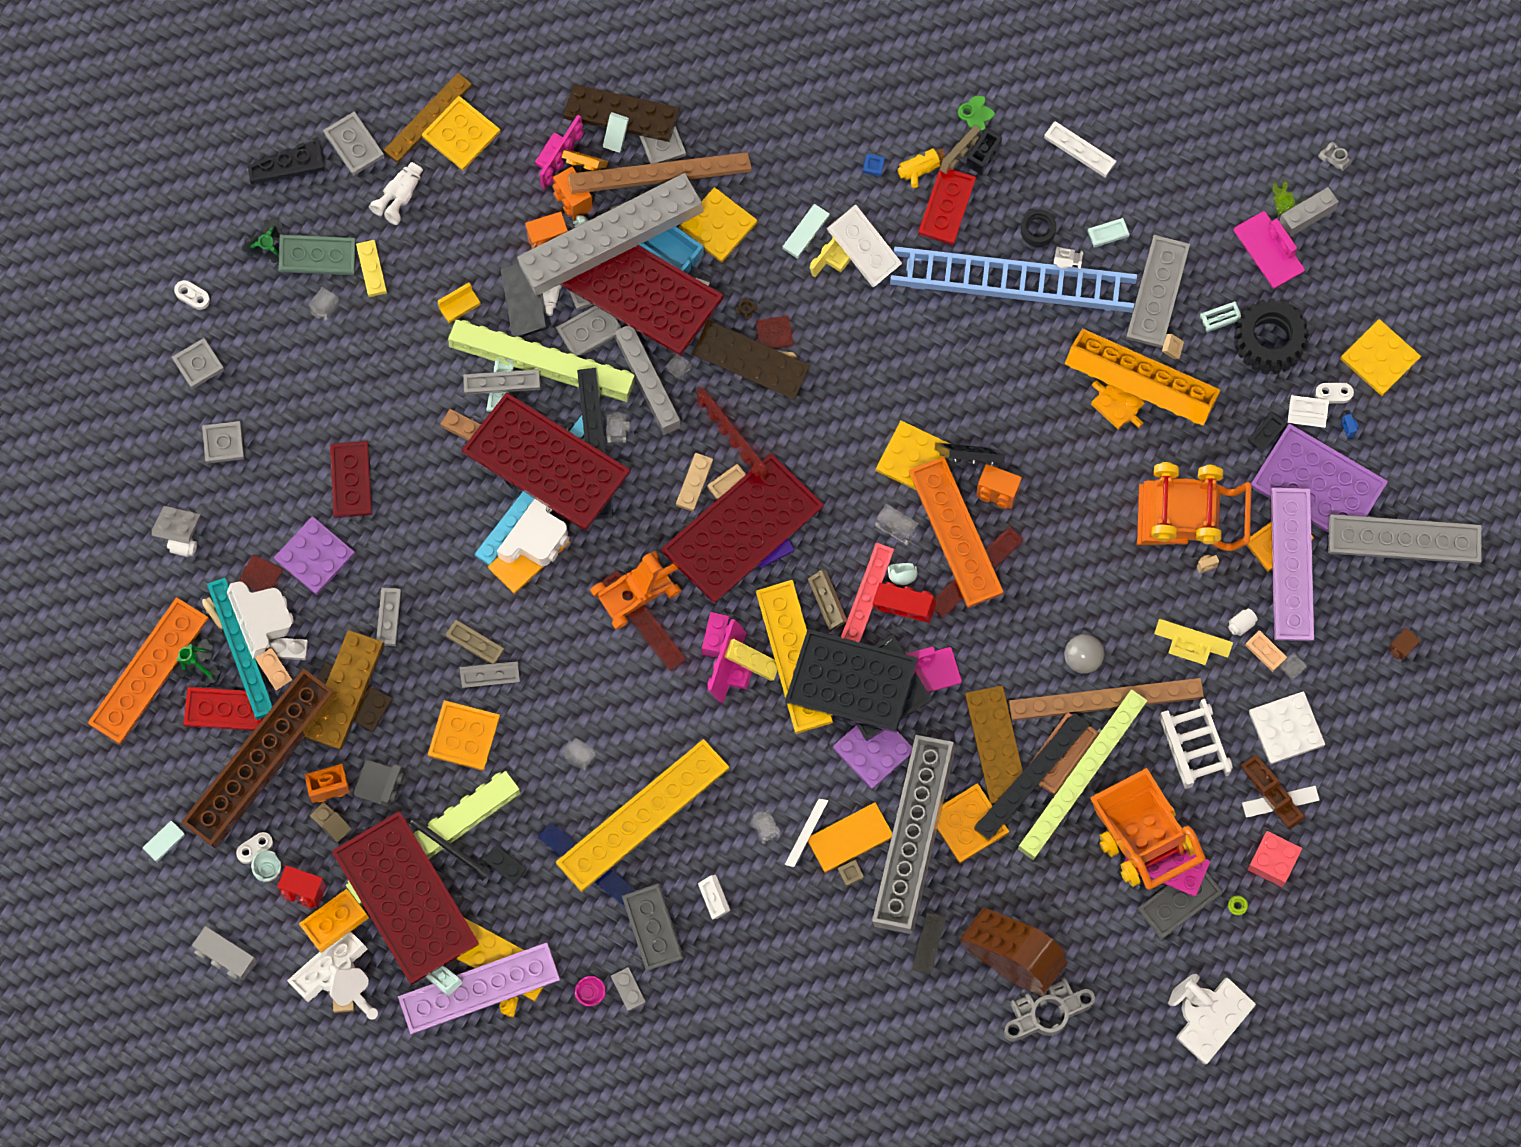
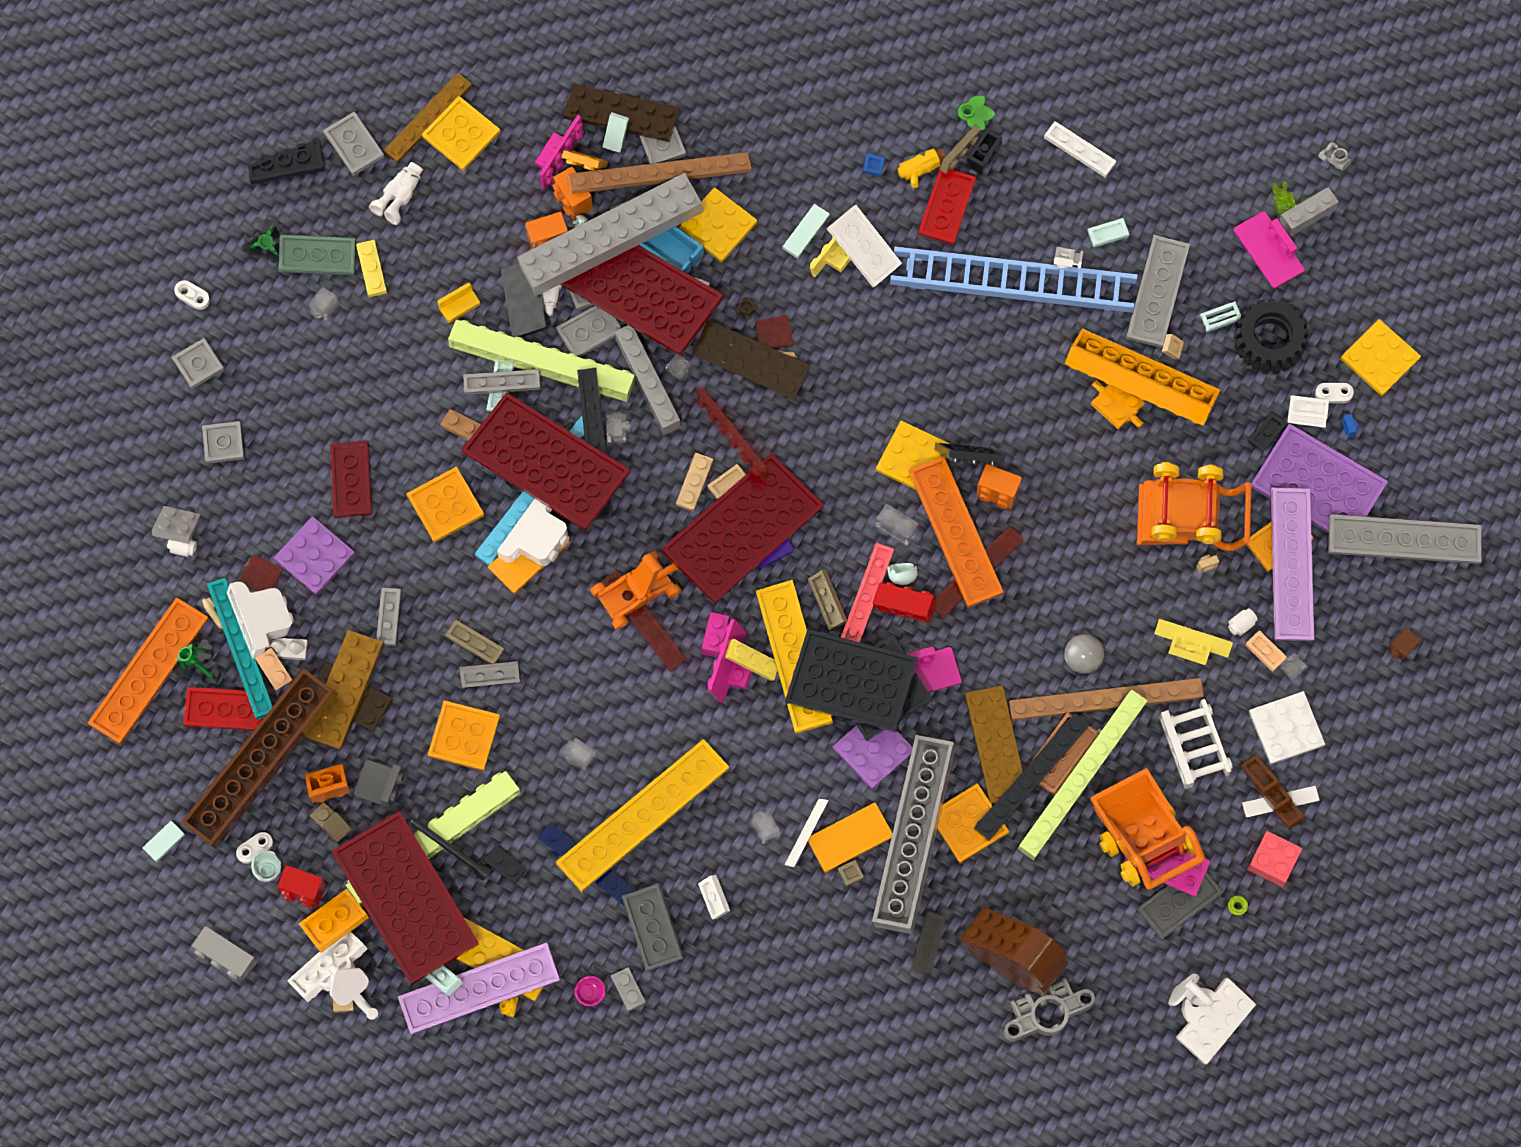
black tyre [1021,210,1056,247] -> none
none -> light orange plate [406,466,484,543]

